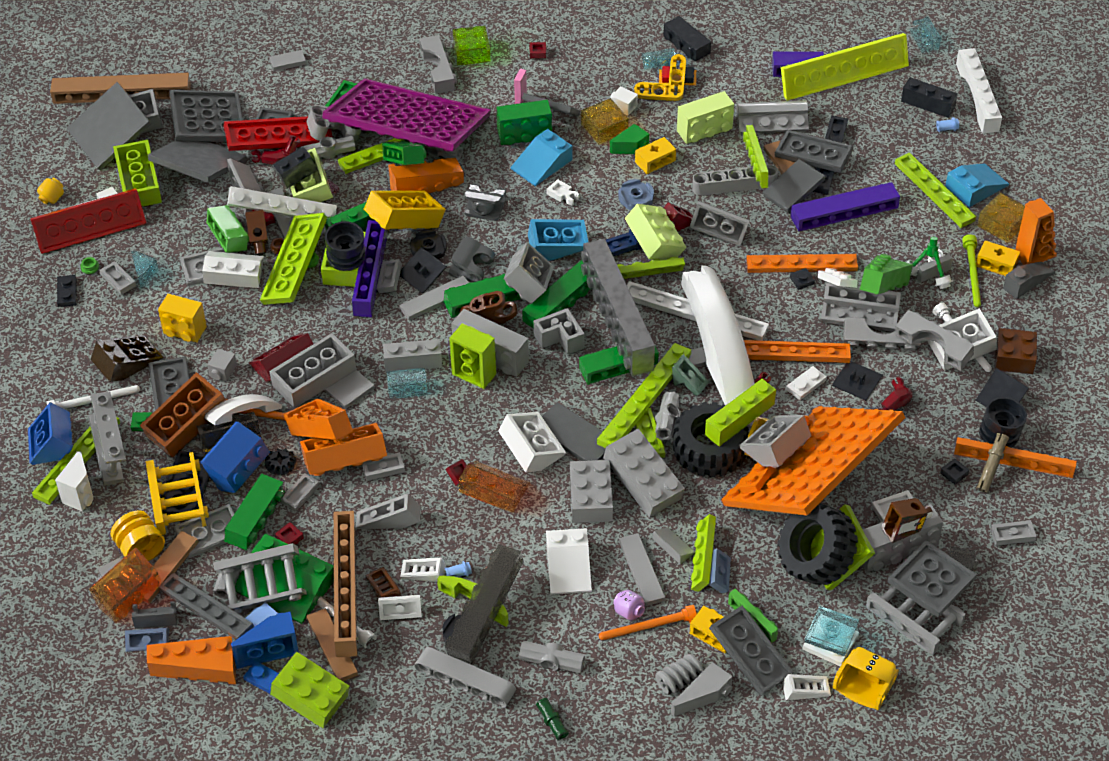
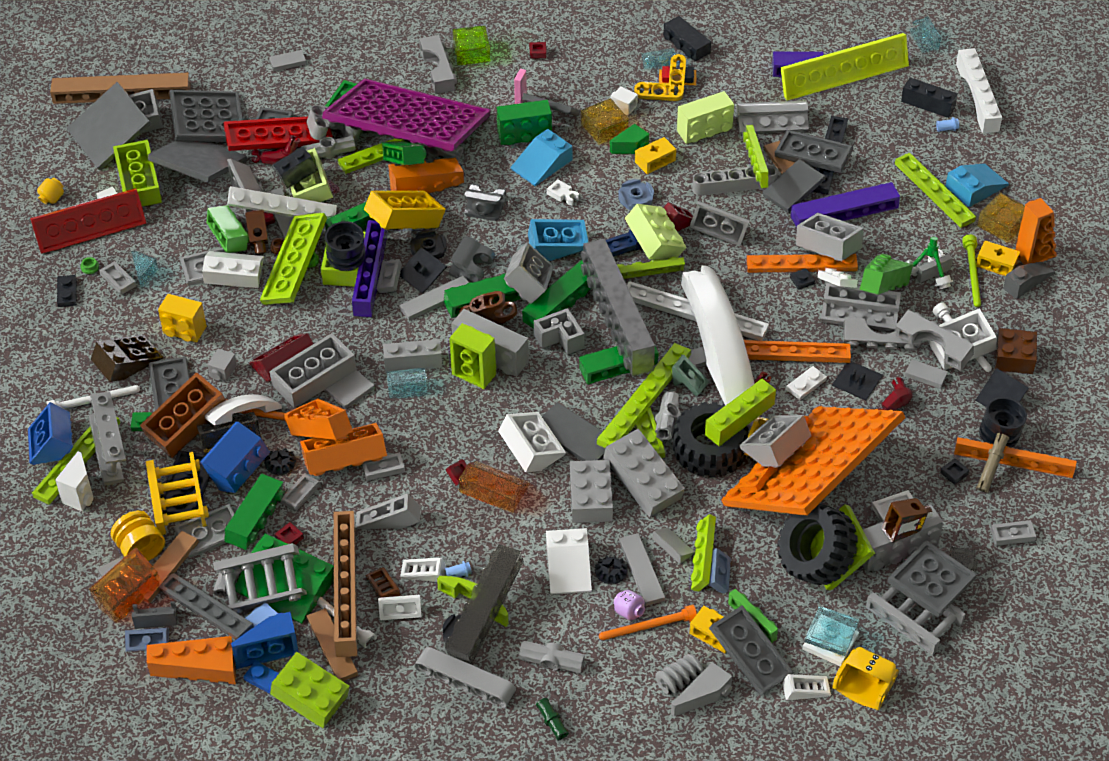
none -> black gear [595,555,628,584]
none -> light grey brick [796,213,864,261]
none -> light grey tile [905,359,948,389]

